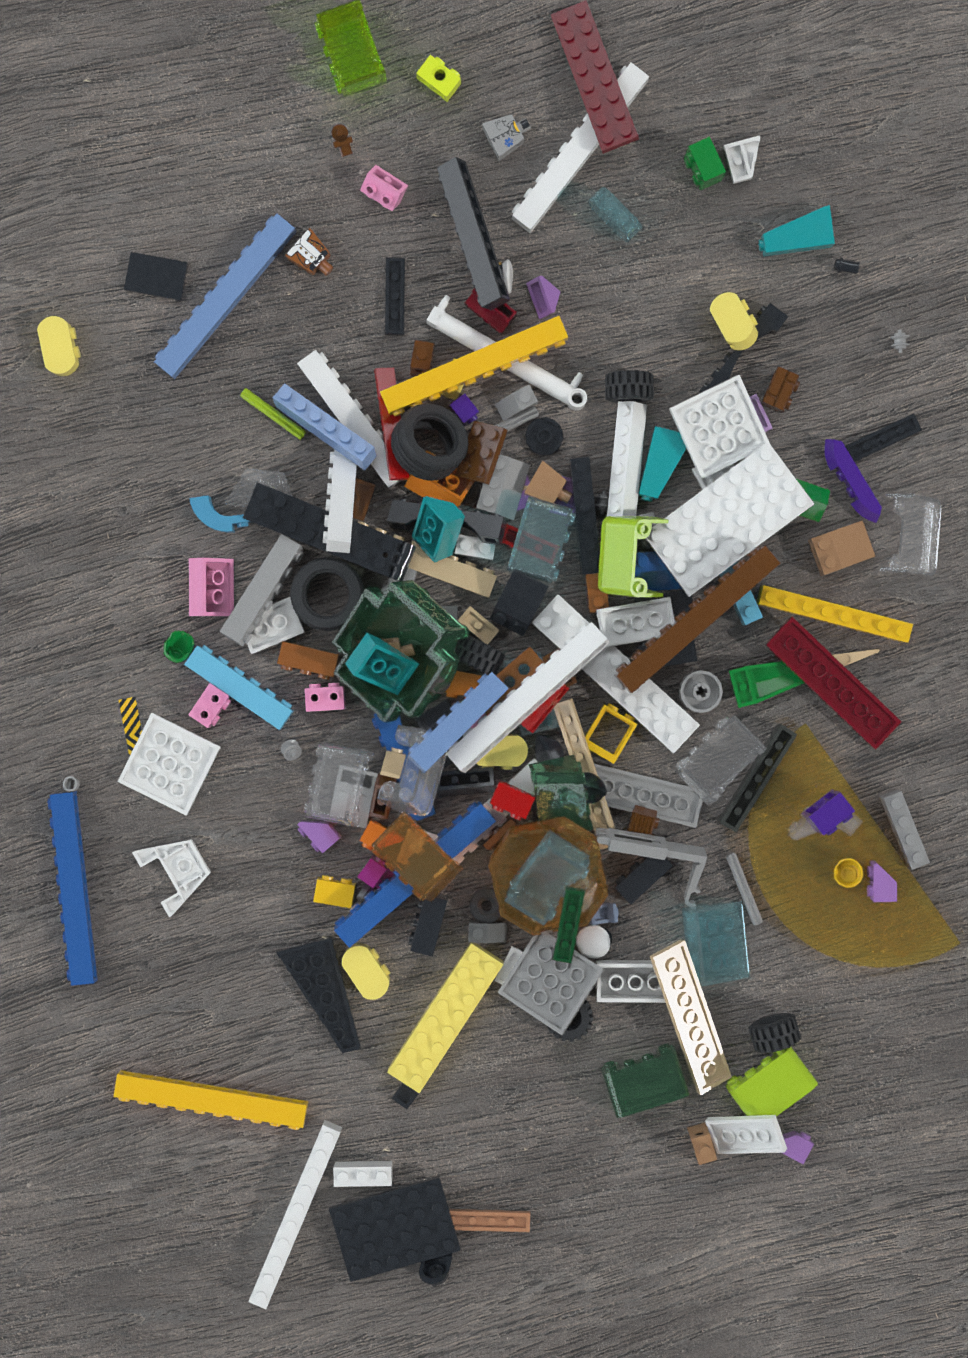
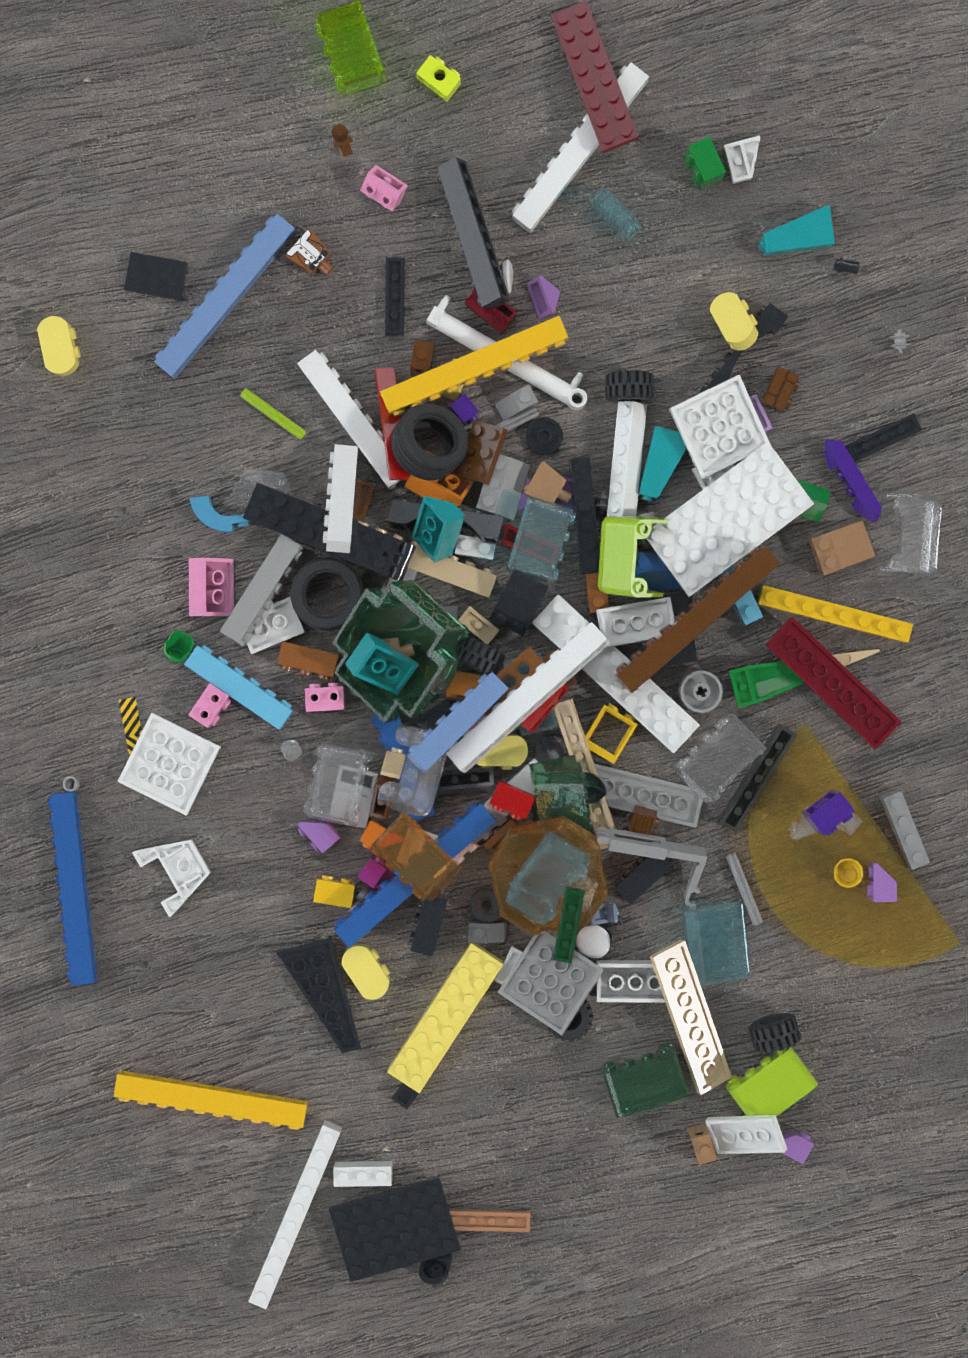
medium blue brick [272,383,377,471] -> none
light grey torso [482,115,531,161] -> none

